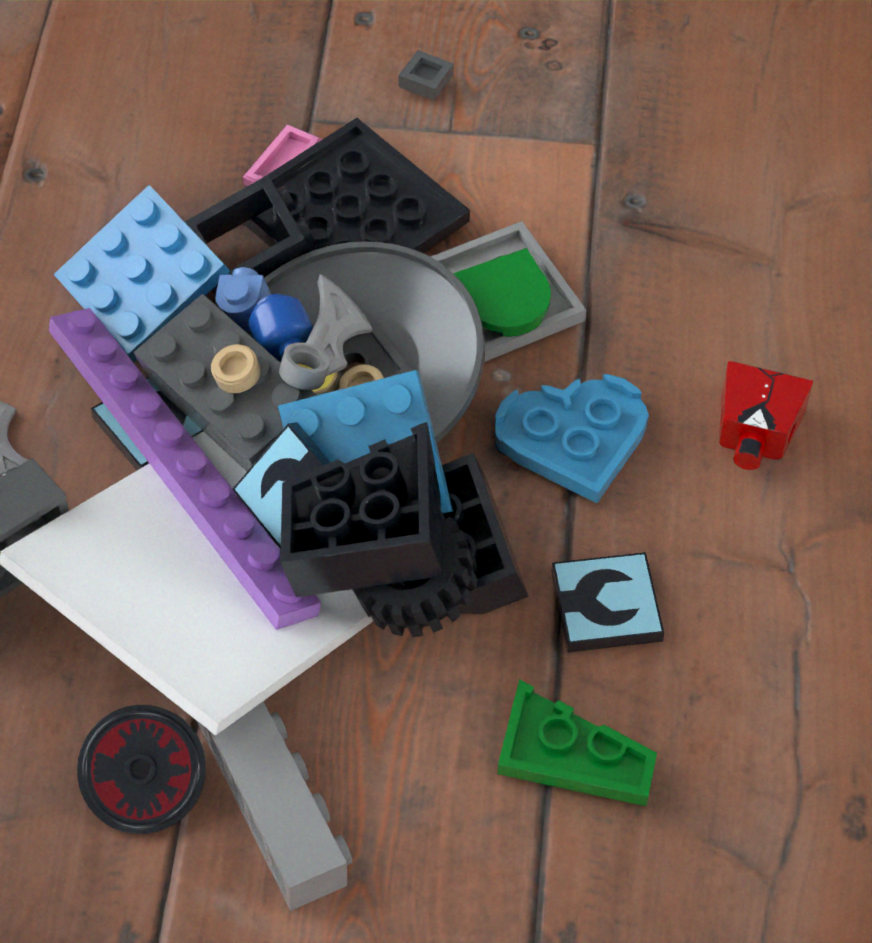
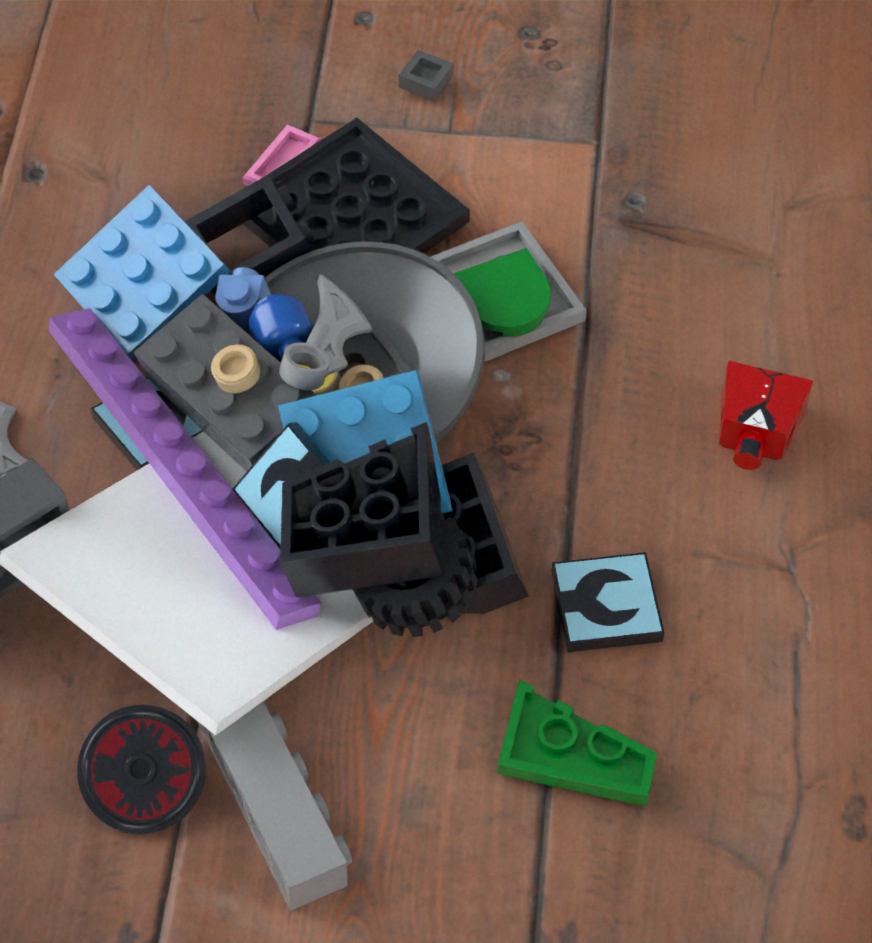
dark azure plate [495,374,649,503] -> none

